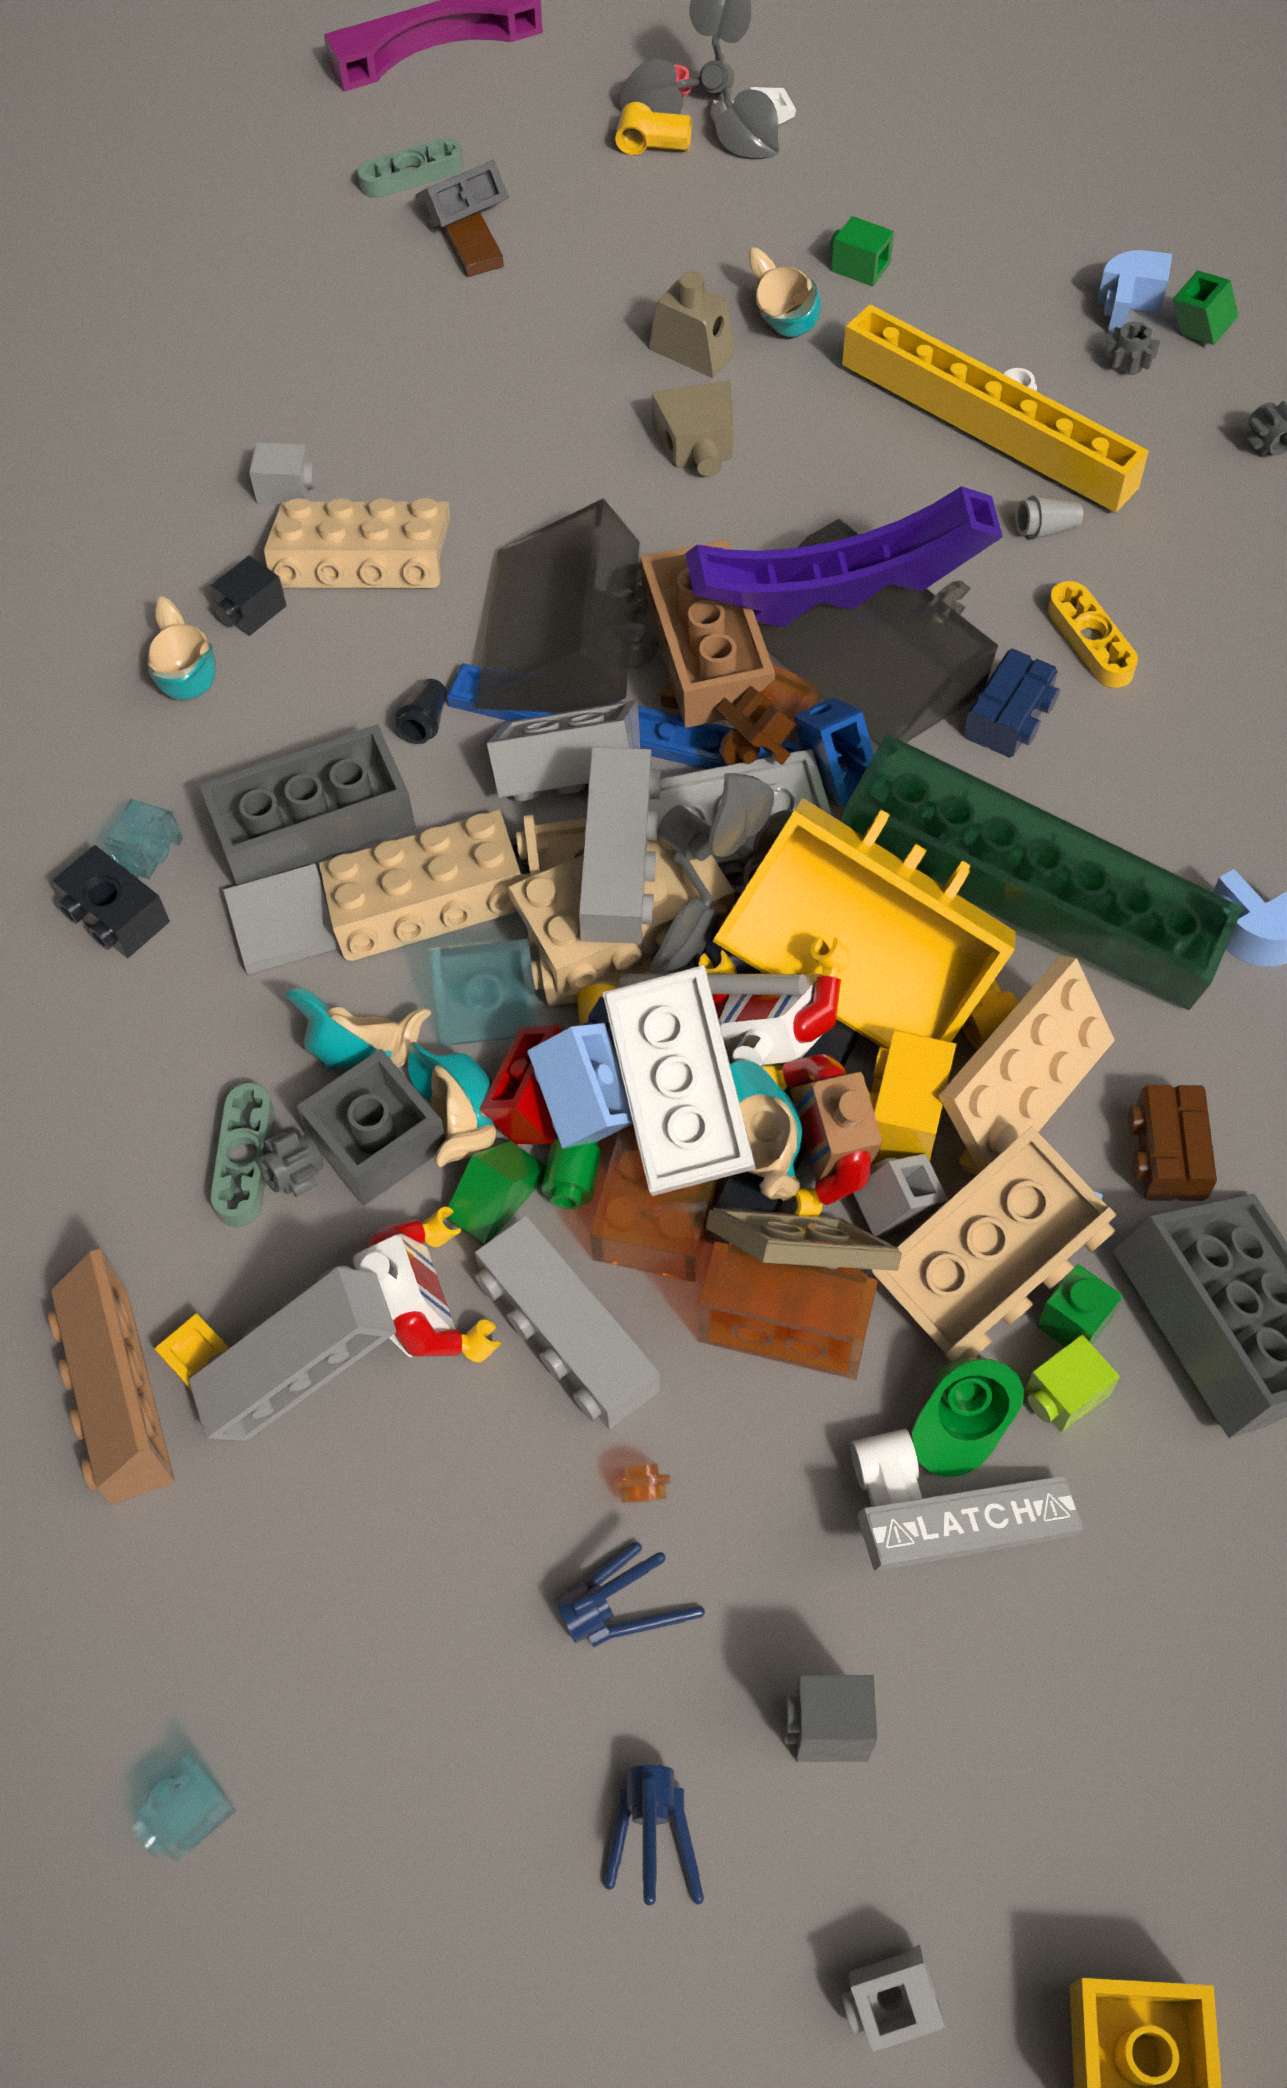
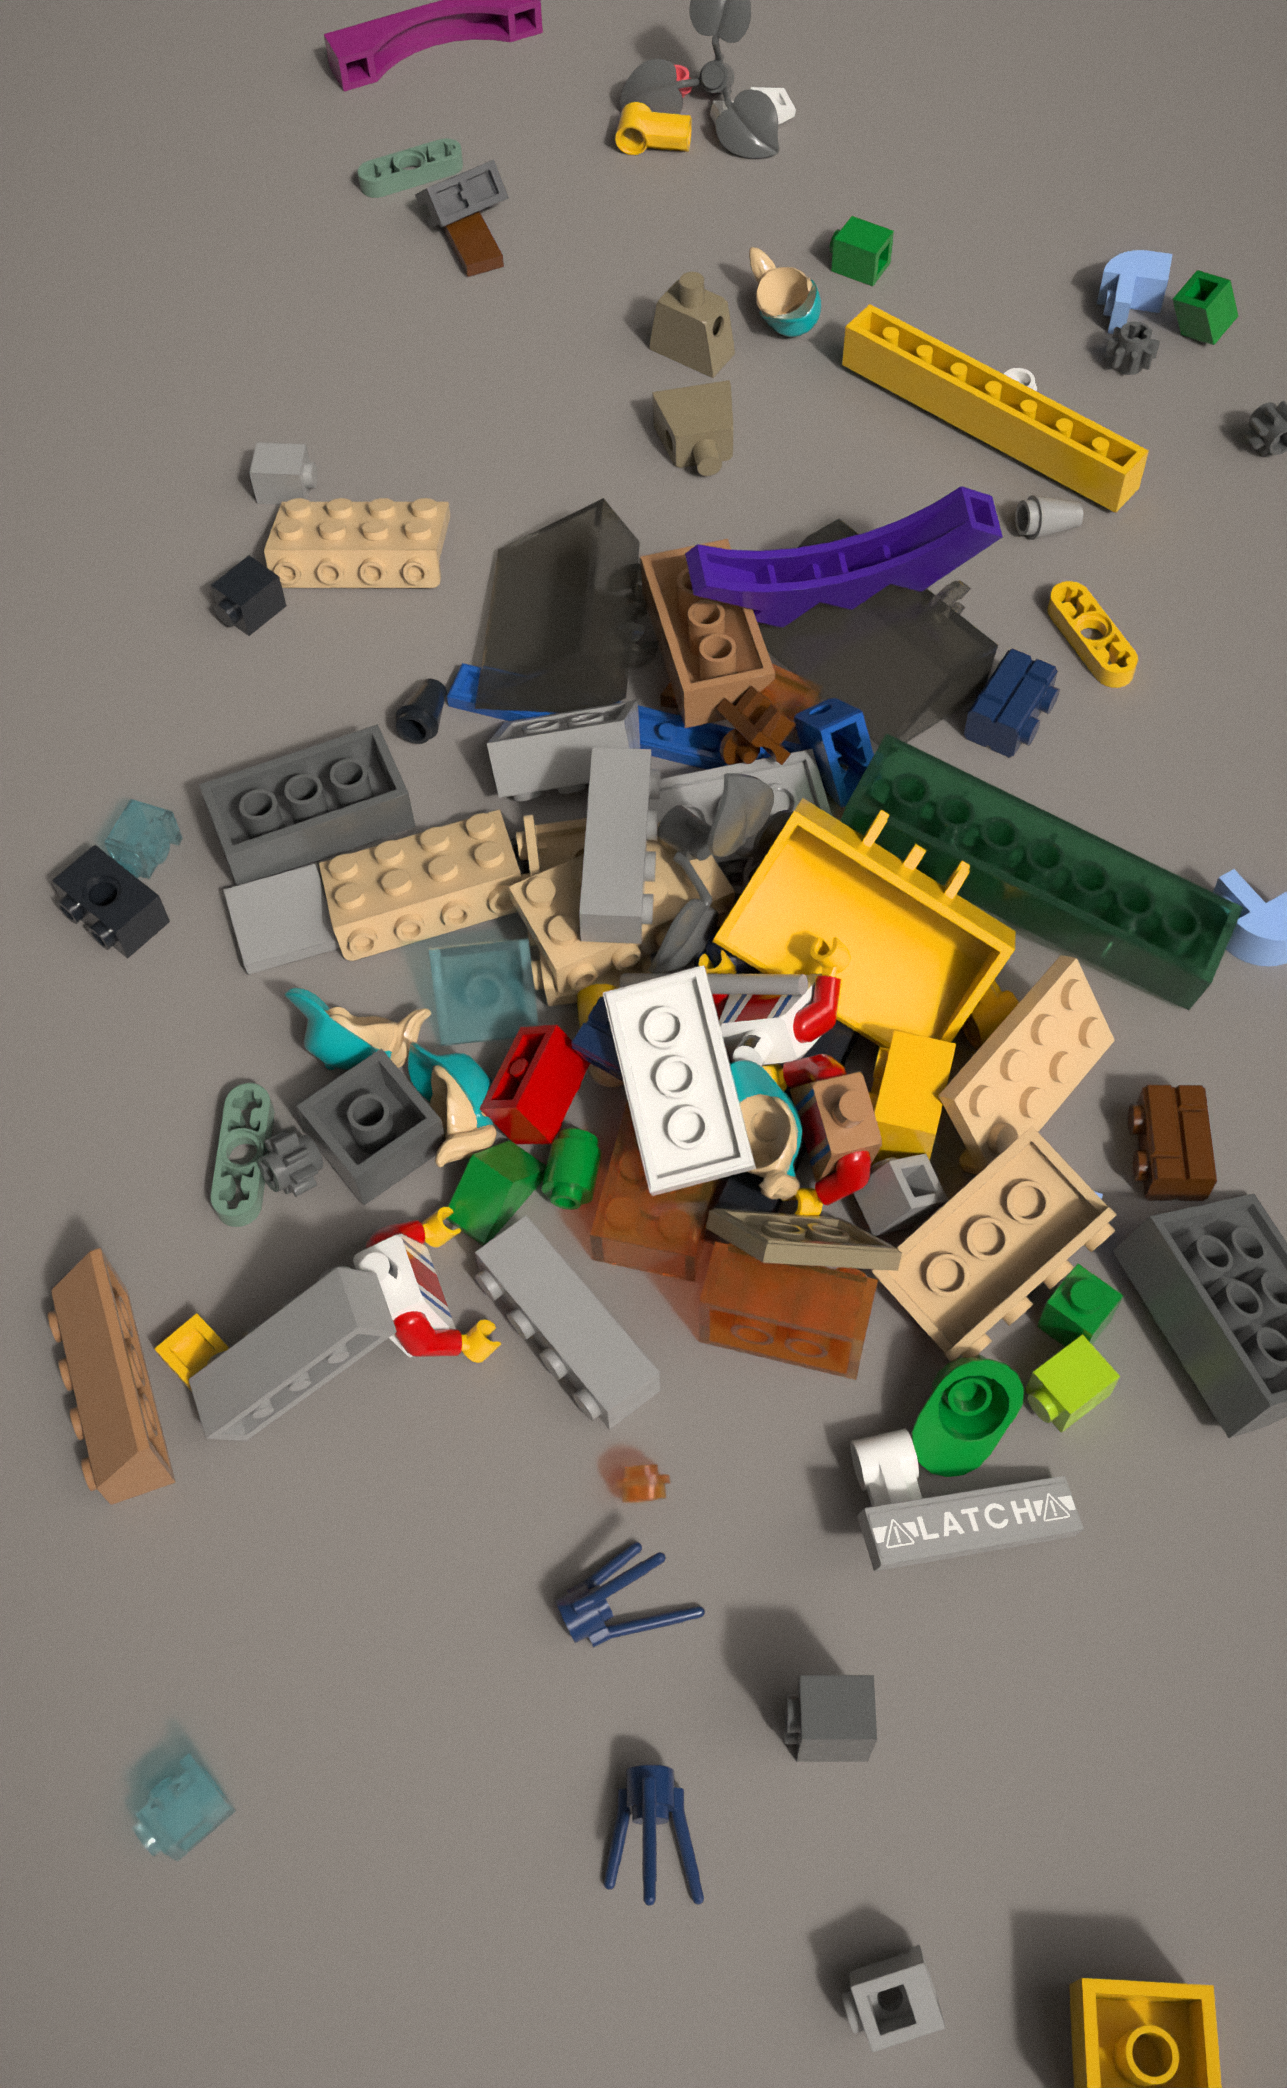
tan hair [148,596,216,700] -> none
light blue brick [527,1023,633,1149] -> none

